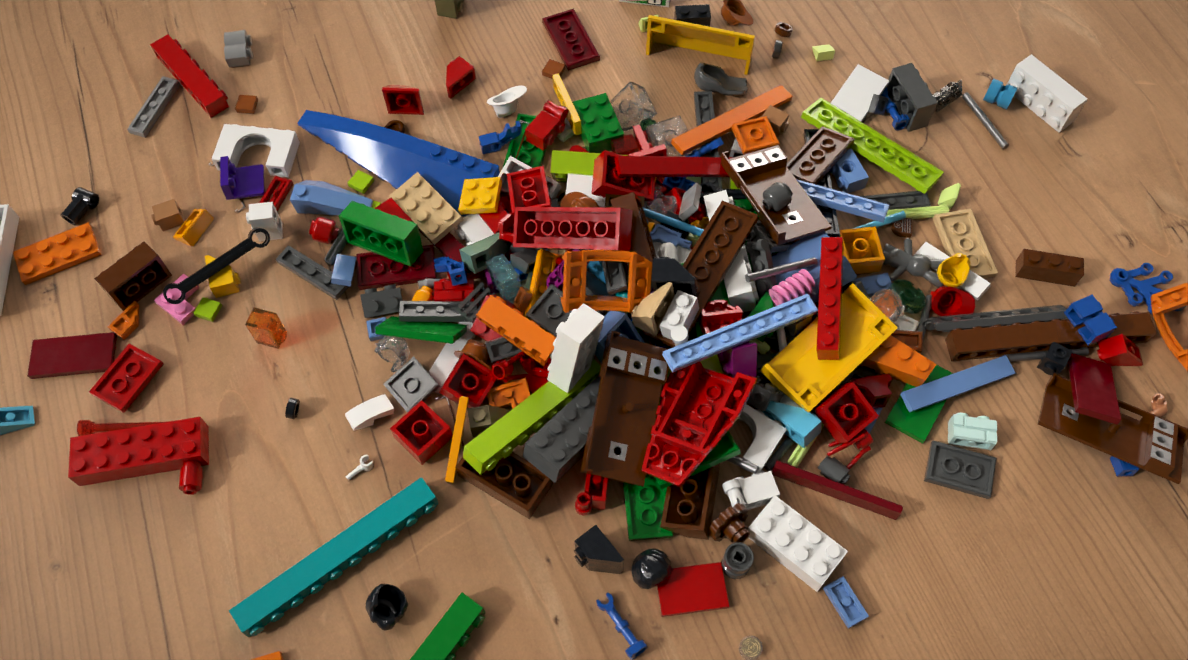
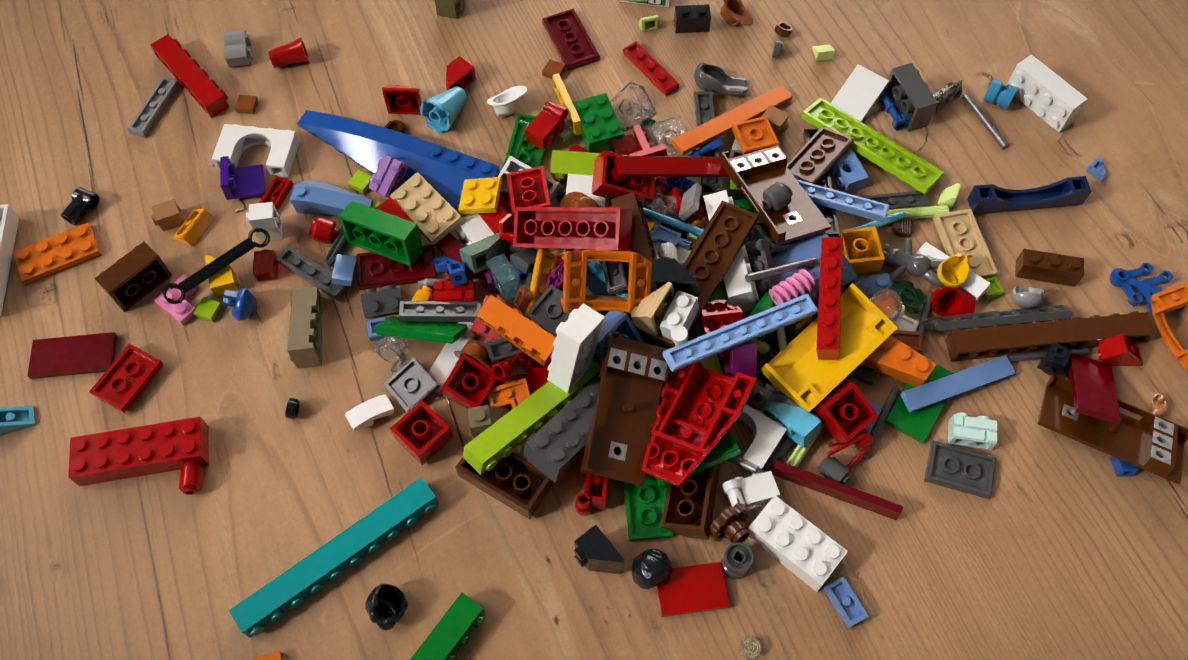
clear red piece [77,420,163,436] -> none
orange tile [108,301,139,340] -> none
clear orange brick [245,307,287,349] -> none
white hand [345,455,373,480] -> none
light orange tile [445,396,469,483] -> none
dark grey tile [456,282,495,322] -> none
blue piece [479,121,522,154] -> none
blue piece [596,593,648,660] -> none
yellow slope [646,15,755,75] -> none
dark red brick [852,374,893,409] -> none
flat silver tile [868,94,889,116] -> none
blue piece [1064,294,1117,346] -> none
none -> blue piece [222,288,257,321]
none -> clear red brick [253,249,279,281]
none -> red plant [268,37,309,68]
none -> dark tan wedge [287,286,322,369]
none -> medium lavender brick [369,154,409,198]
none -> medium azure cone [420,87,467,132]
none -> red tile [623,41,680,96]
none -> dark grey bar [861,388,900,460]
none -> dark blue arch [967,176,1092,214]
none -> lime tile [982,276,1005,301]
none -> light grey hair [1012,286,1044,309]
none -> medium blue tile [1086,157,1107,181]

